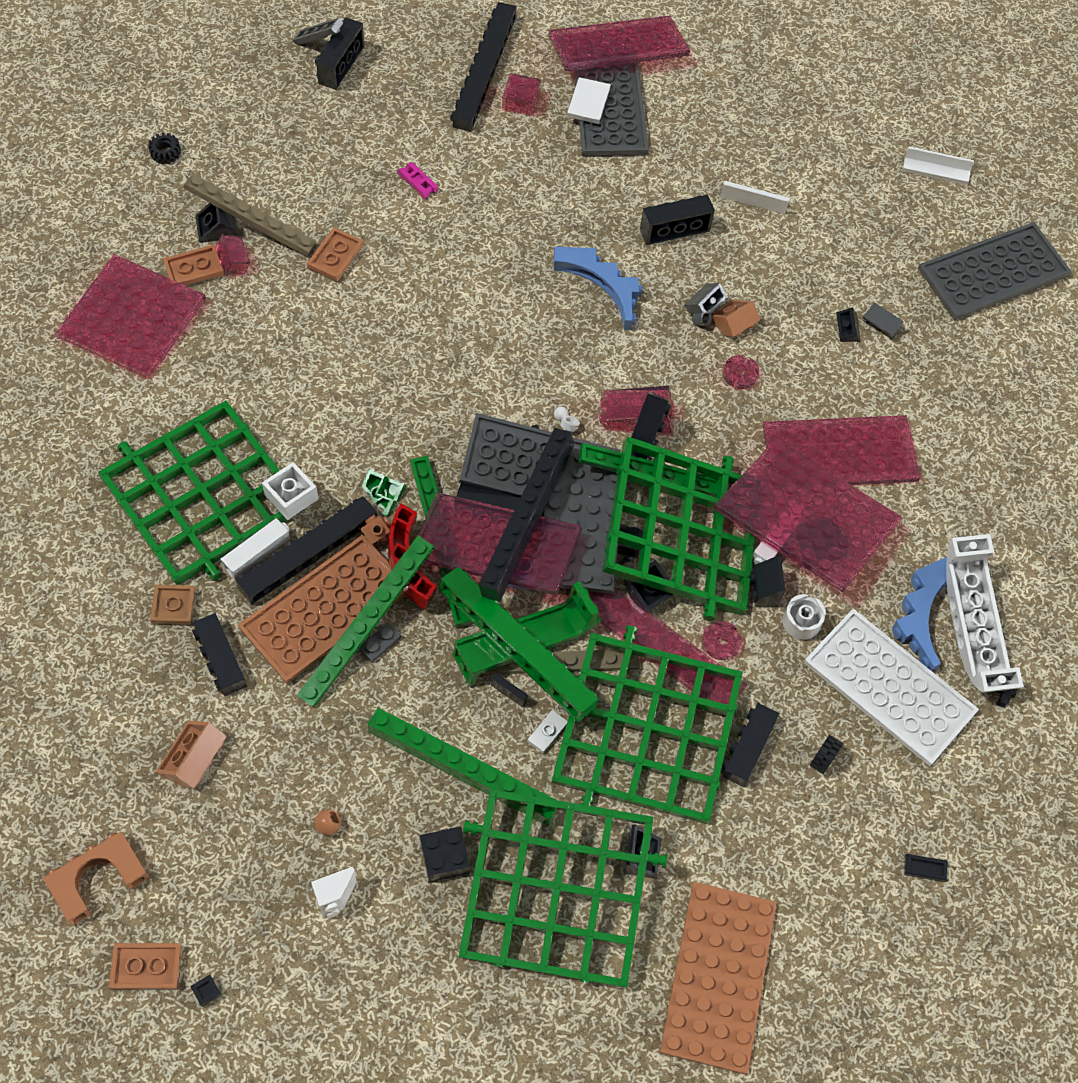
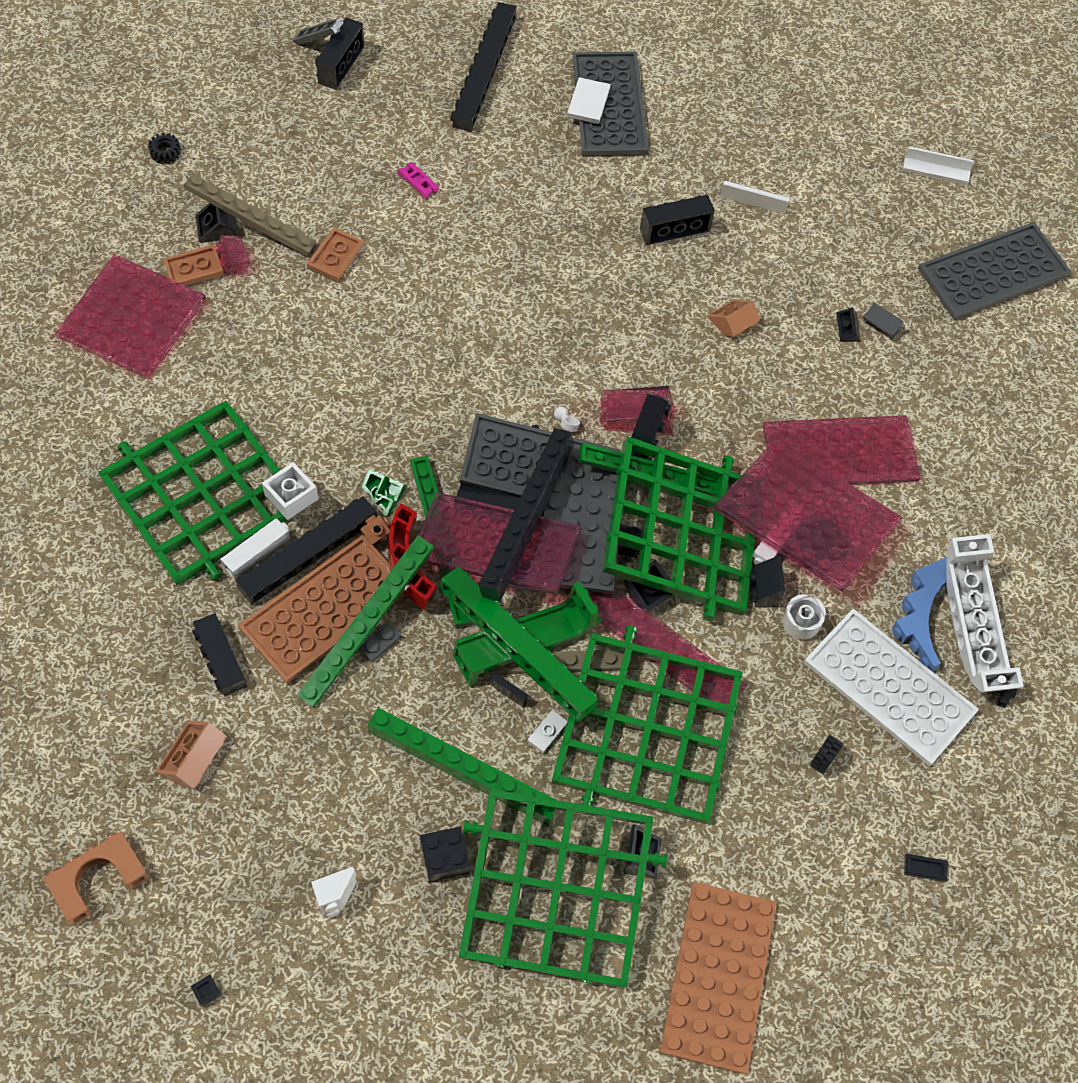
nougat plate [109,943,182,990] -> none
medium nougat plate [150,585,196,625] -> none
nougat piece [314,809,341,836] -> none
clear pink brick [502,73,542,116] -> none
clear pink plate [548,15,690,71] -> none
medium blue arch [554,247,642,330] -> none
dark grey hinge [685,283,727,326] -> none
clear pink plate [702,621,742,660] -> none
black brick [721,703,780,788] -> none
clear pink plate [723,355,759,389] -> none

